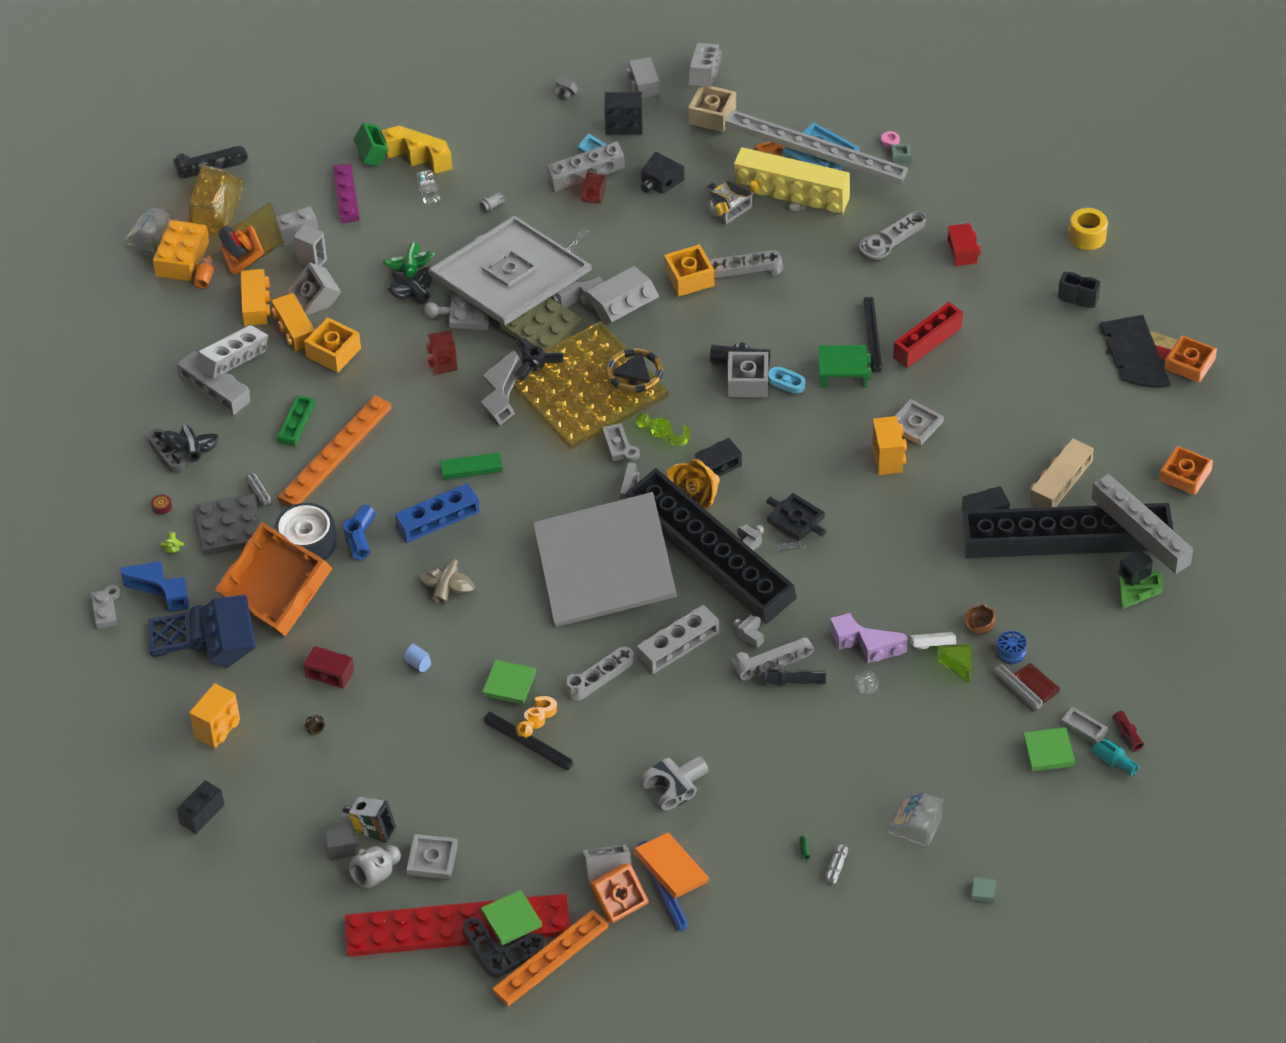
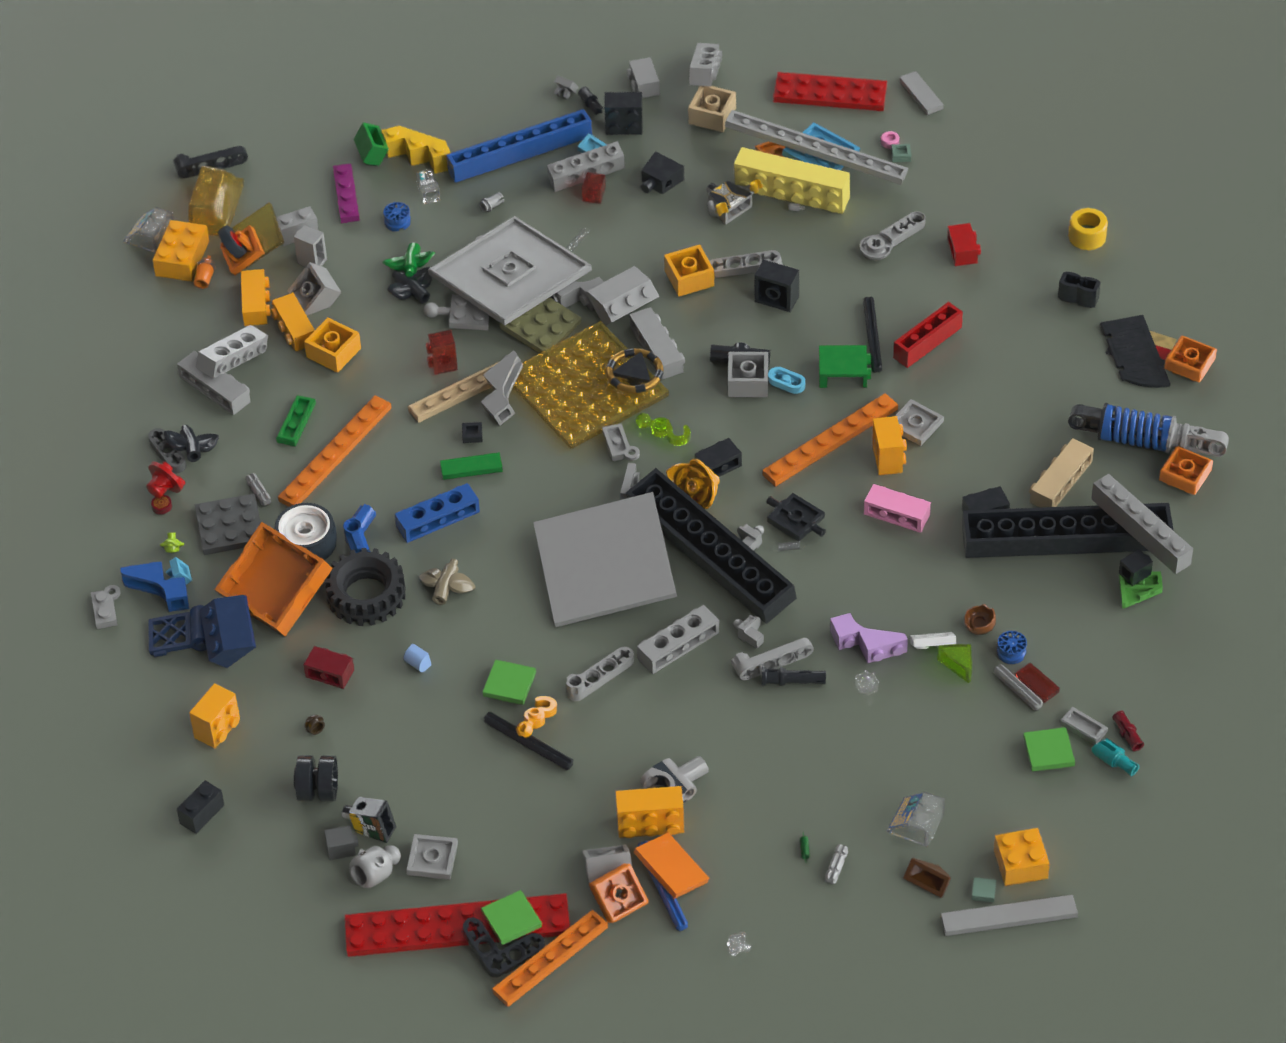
black bush [516,337,564,381] -> none
none -> red plate [146,461,186,498]
none -> medium azure tile [166,557,192,585]
none -> black wheel [294,755,338,801]
none -> black tyre [325,548,406,626]
none -> blue wheel [383,202,411,231]
none -> tan tile [408,361,500,423]
none -> blue brick [446,109,592,183]
none -> black plate [462,422,483,443]
none -> black axle [578,86,603,115]
none -> light orange brick [616,786,684,838]
none -> light grey brick [629,307,685,380]
none -> clear plant [727,931,751,956]
none -> black brick [754,259,799,312]
none -> orange plate [762,393,898,487]
none -> red plate [773,72,887,111]
none -> bright pink brick [864,484,931,533]
none -> light grey tile [900,71,943,115]
none -> reddish brown slope [903,858,951,898]
none -> light grey tile [941,895,1078,936]
none -> light orange brick [994,828,1050,886]
none -> piece [1068,403,1229,457]

